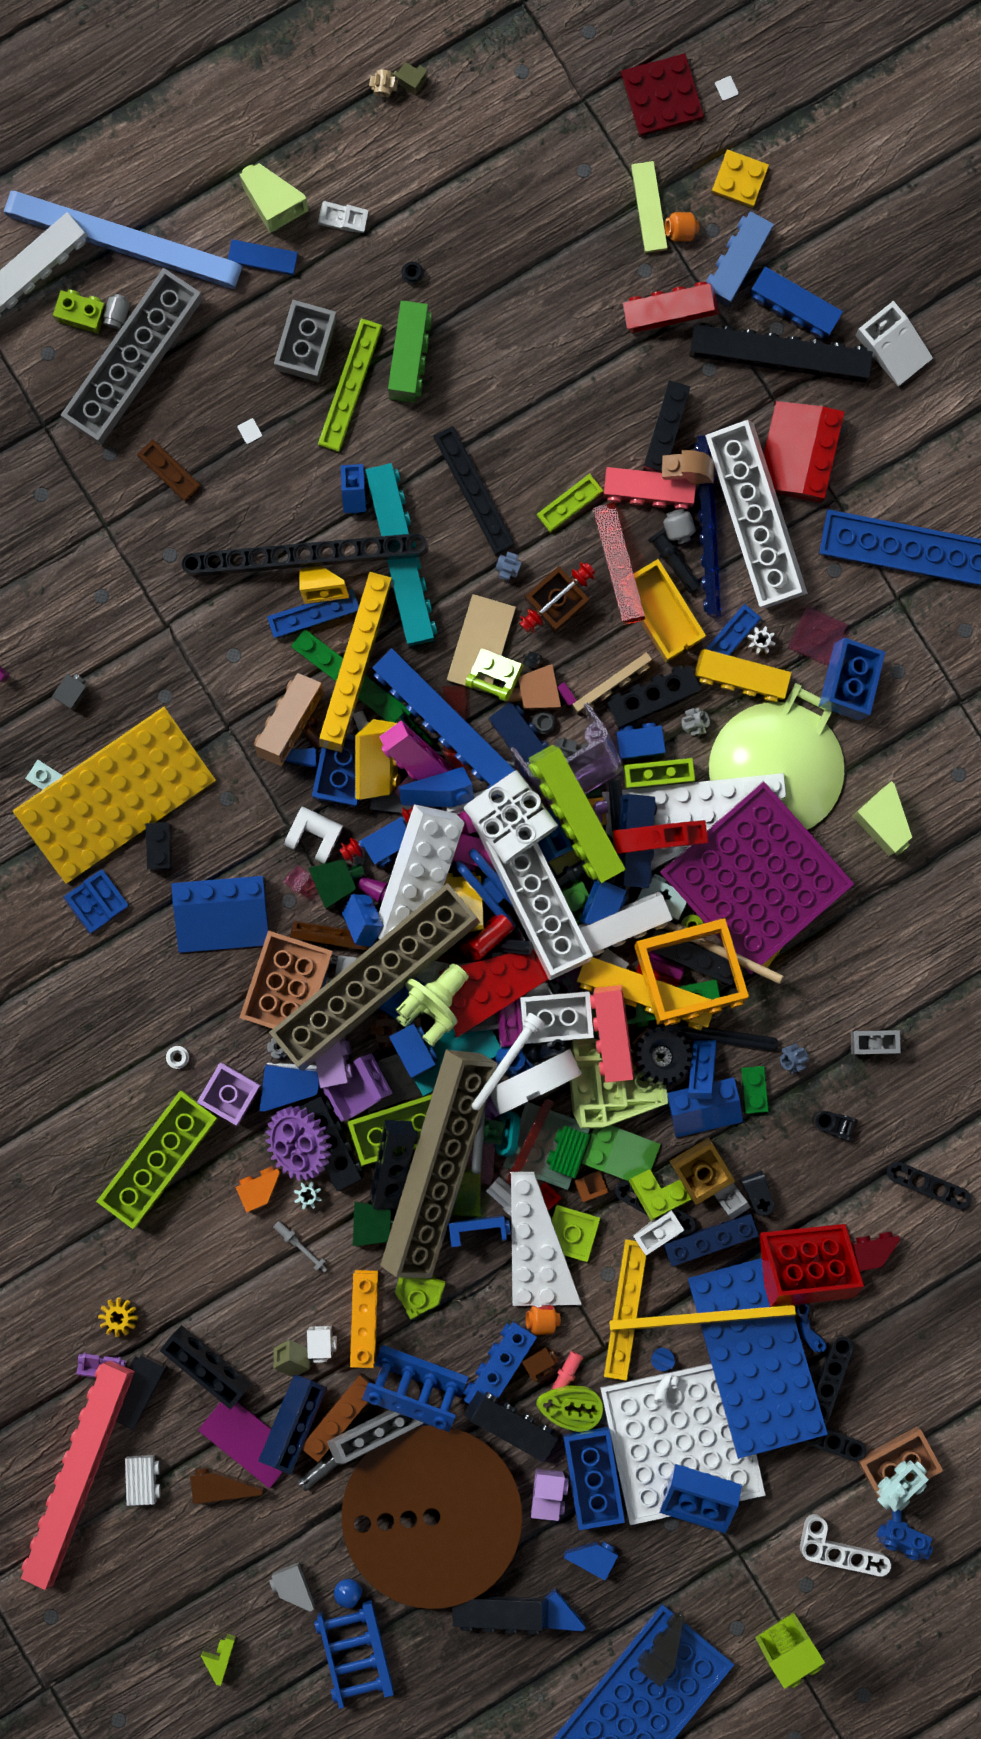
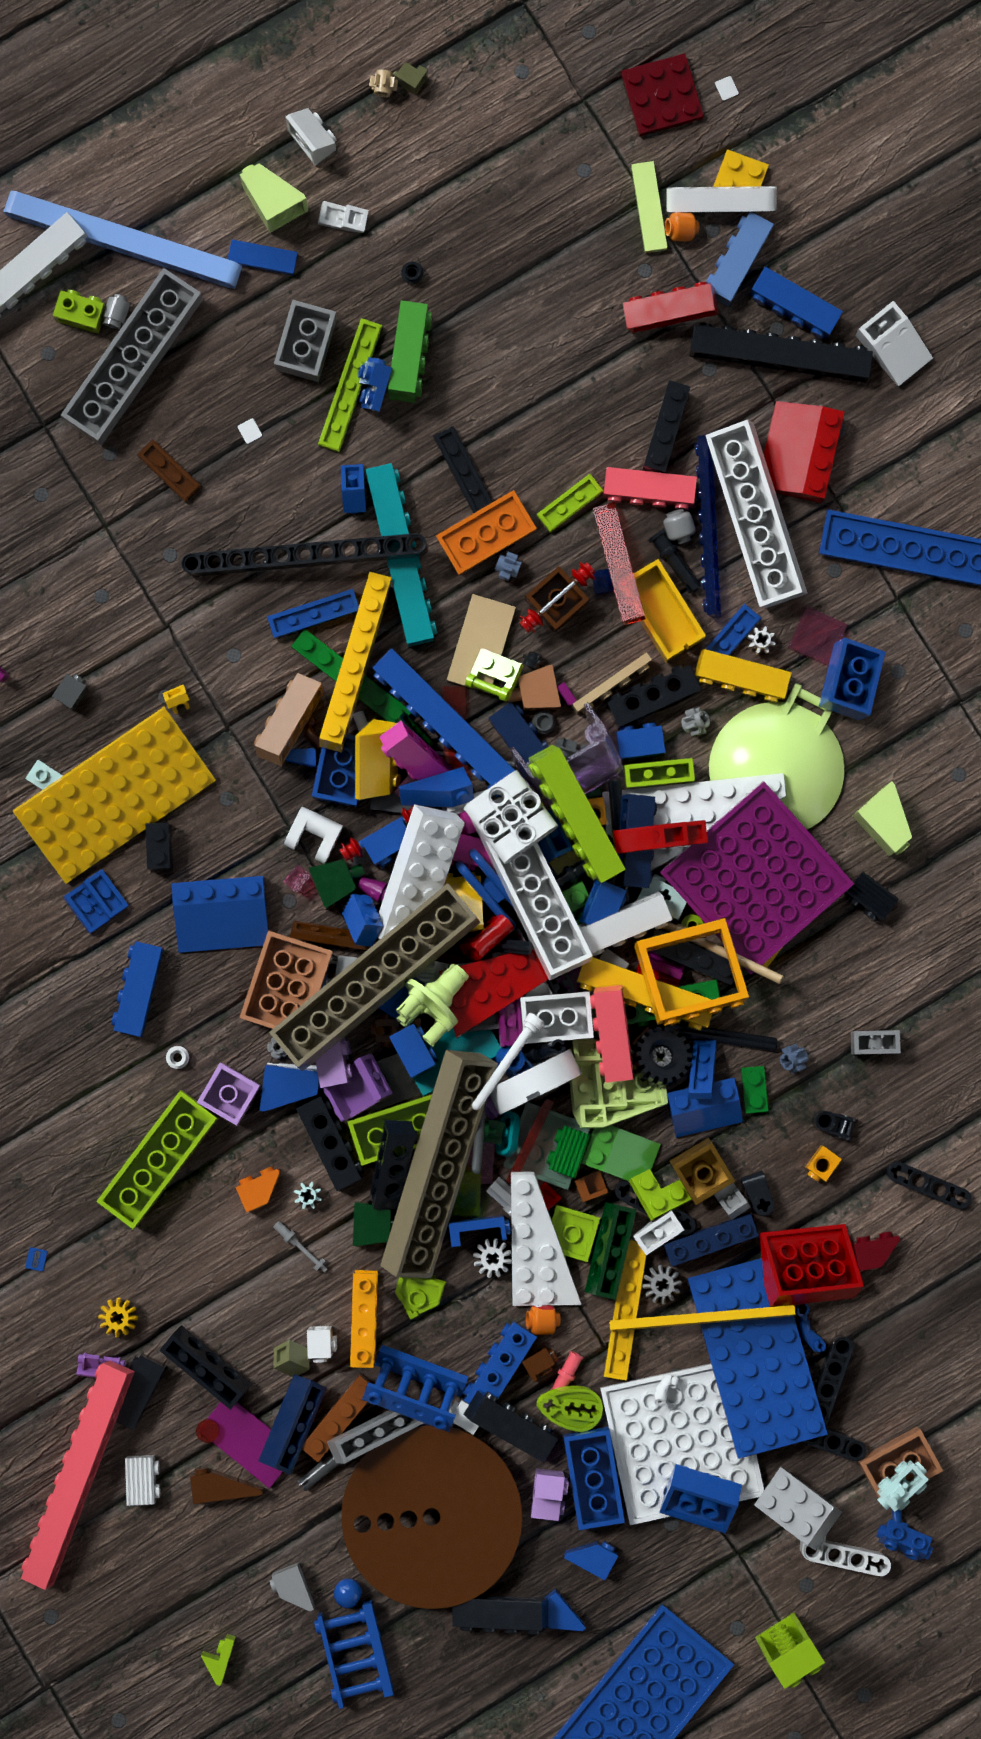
medium lavender gear [265,1106,332,1181] -> none
yellow slope [299,566,349,604] -> none
medium lavender hand [594,800,608,823] -> none
clear smoke slope [637,1610,685,1687] -> none
blue plate [651,1348,675,1371] -> none
medium nougat brick [662,450,714,484] -> none
none -> blue sticker [25,1247,47,1271]
none -> blue brick [111,941,164,1037]
none -> yellow tile [163,684,189,714]
none -> clear red tile [196,1419,220,1443]
none -> white slope [285,108,337,166]
none -> blue plate [358,357,392,412]
none -> orange plate [436,490,537,575]
none -> white brick [449,1398,478,1435]
none -> white gear [473,1239,512,1278]
none -> dark green brick [584,1202,637,1300]
none -> clear blue plate [592,568,617,595]
none -> light grey gear [642,1264,682,1304]
none -> white beam [667,186,777,212]
none -> light grey brick [754,1467,842,1550]
none -> light orange brick [805,1145,842,1182]
none -> black brick [844,871,899,922]

